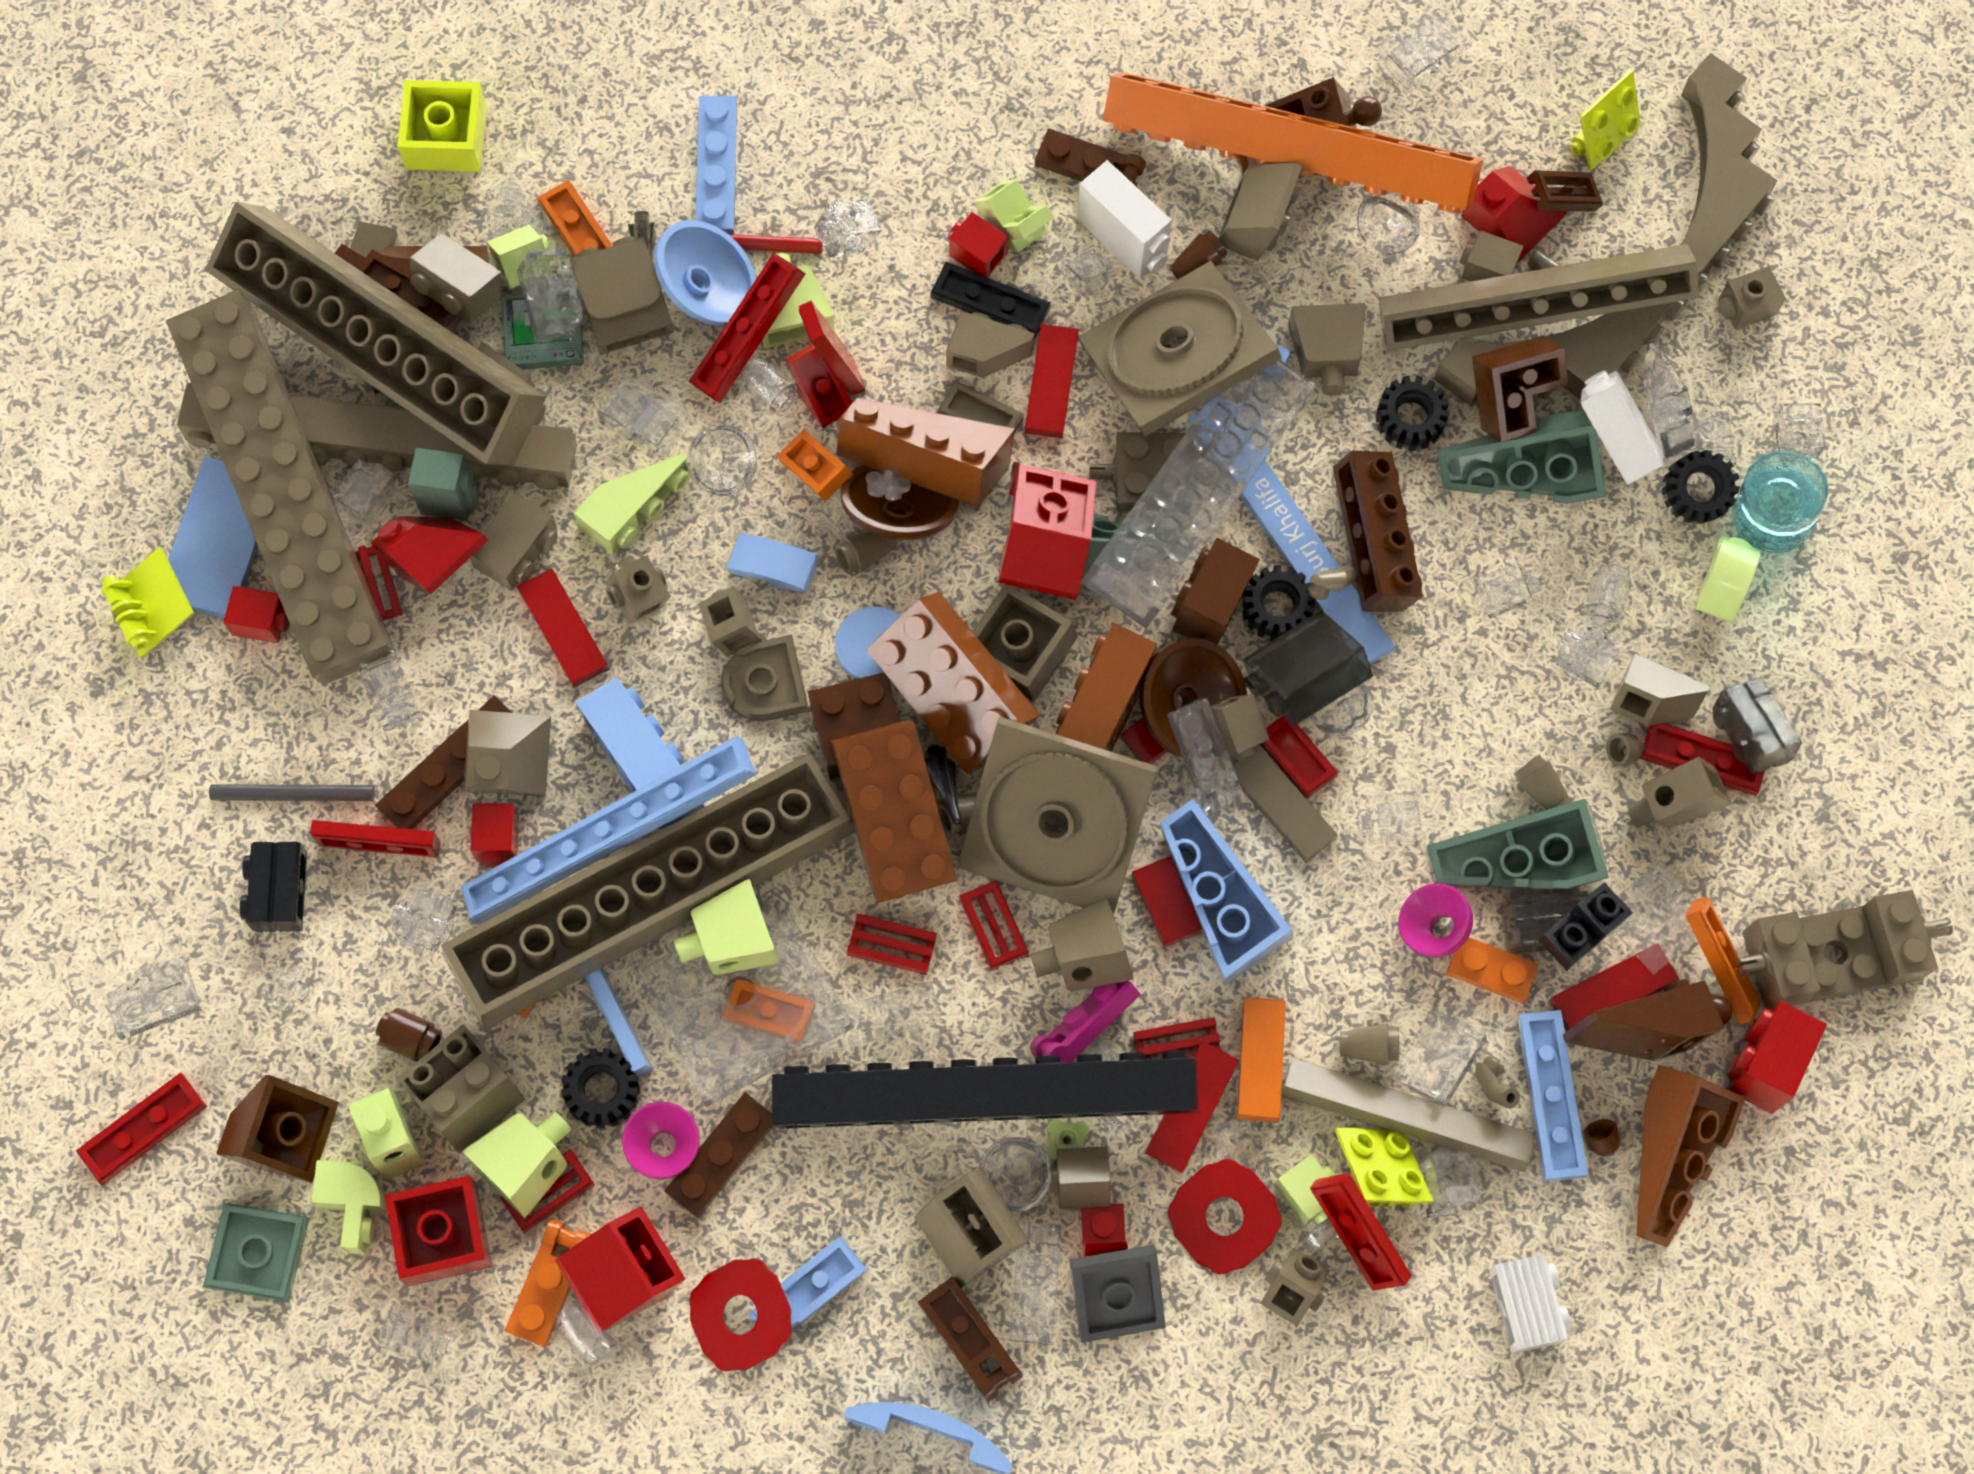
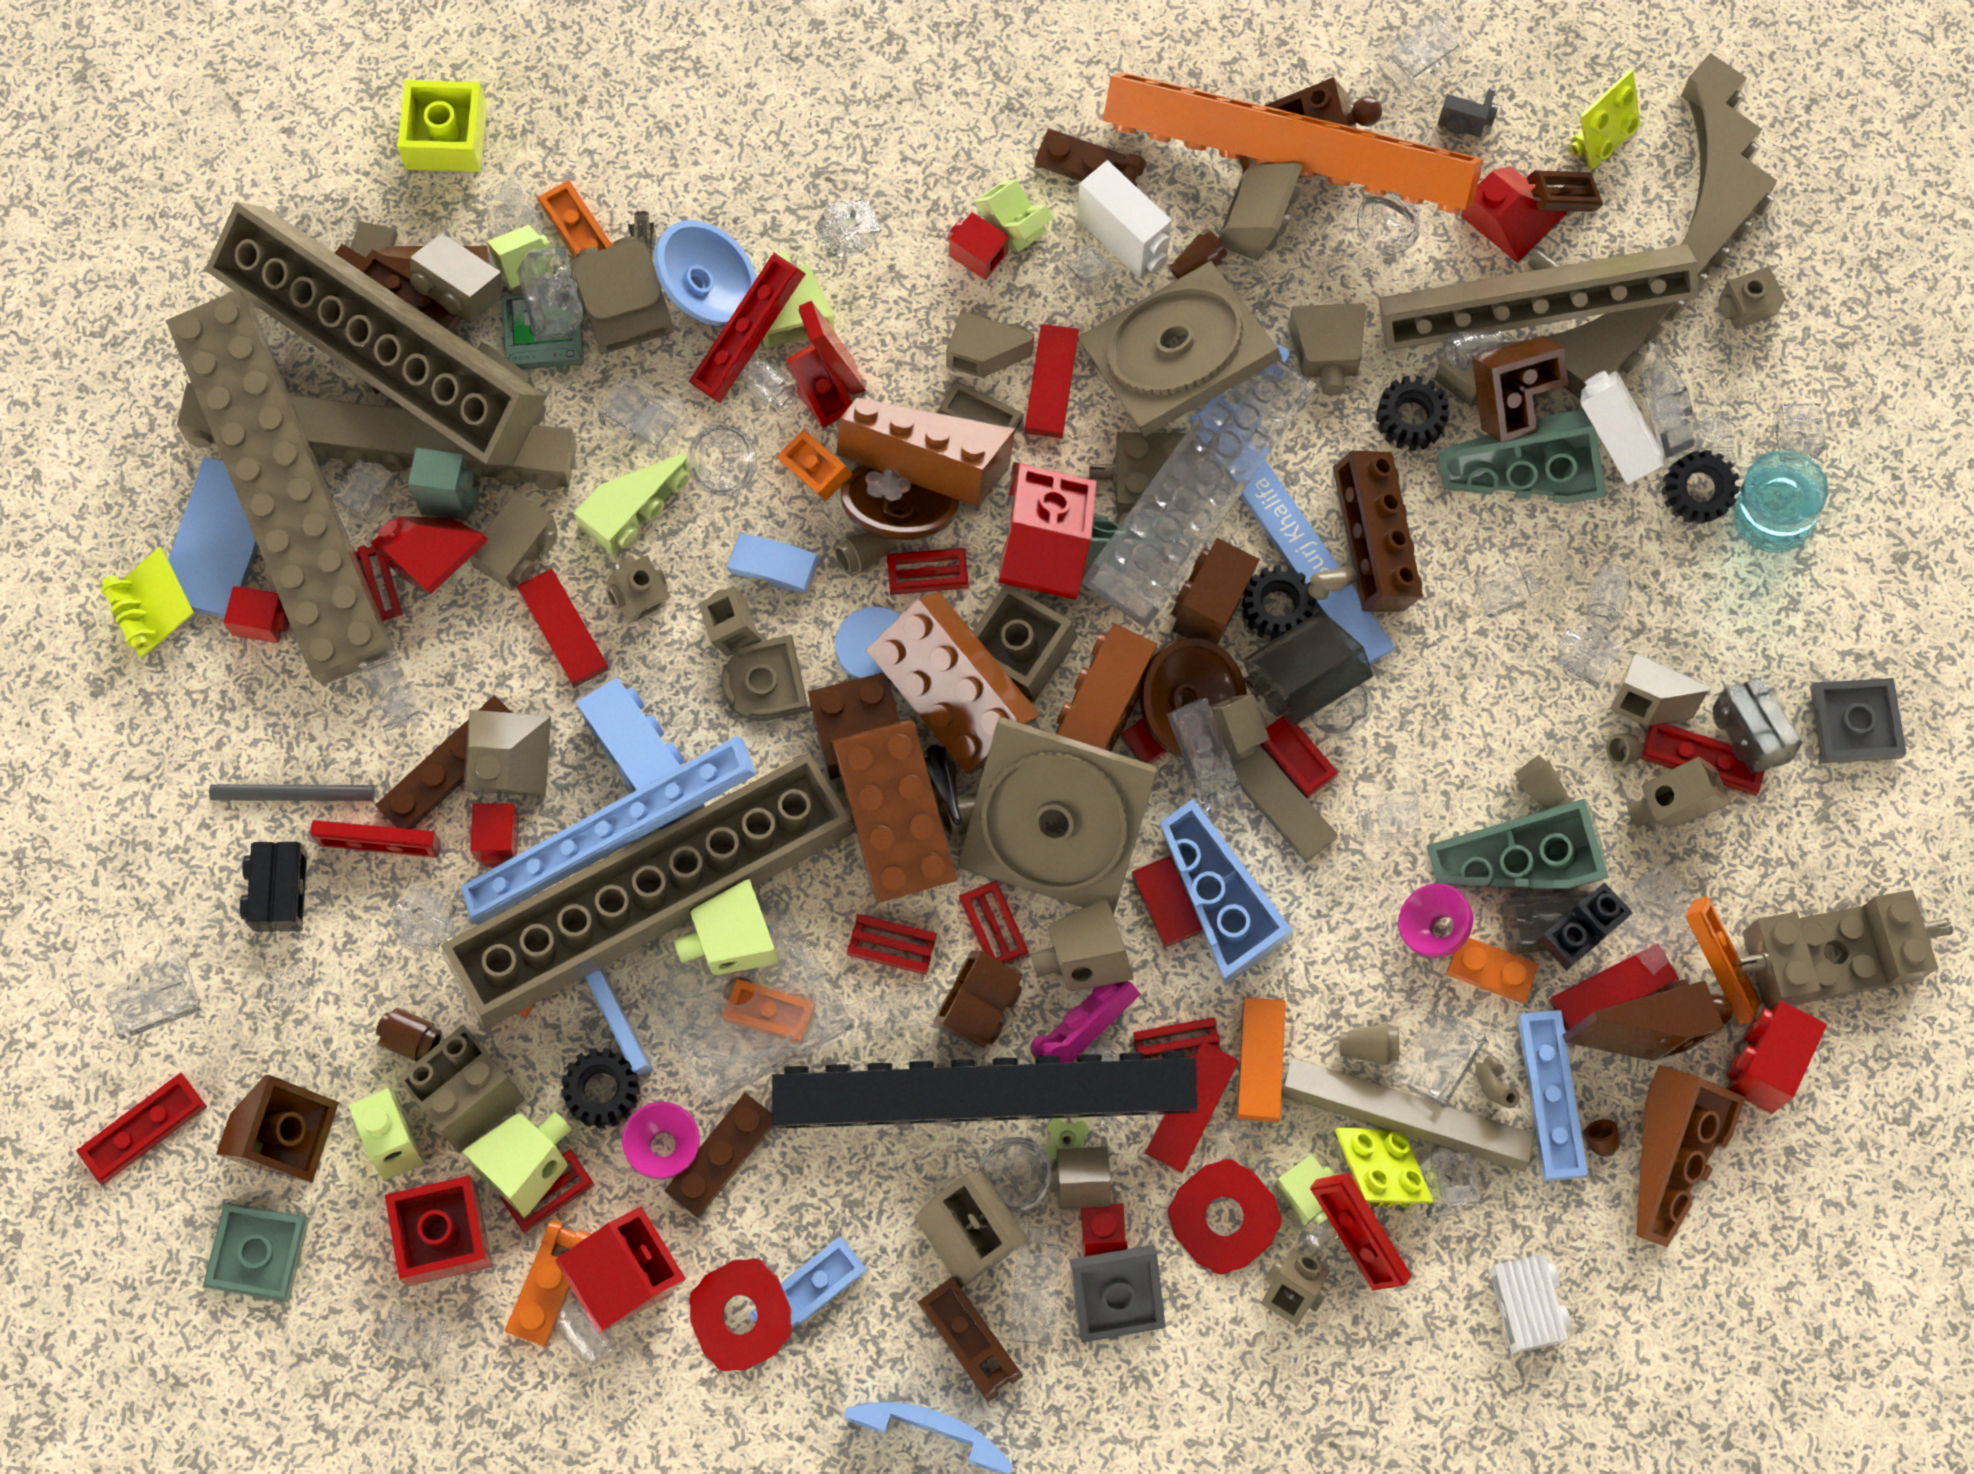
yellowish green brick [311,1160,387,1254] -> none
light blue plate [696,96,737,234] -> none
red bar [728,234,823,254] -> none
black tile [930,262,1051,339] -> none
dark tan brick [1459,230,1523,282] -> none
yellowish green brick [1695,535,1761,623] -> none
none -> red tile [887,548,969,595]
none -> reddish brown brick [933,951,1022,1048]
none -> dark grey bracket [1437,88,1499,137]
none -> clear cone [1444,329,1505,370]
none -> dark grey plate [1810,678,1907,763]

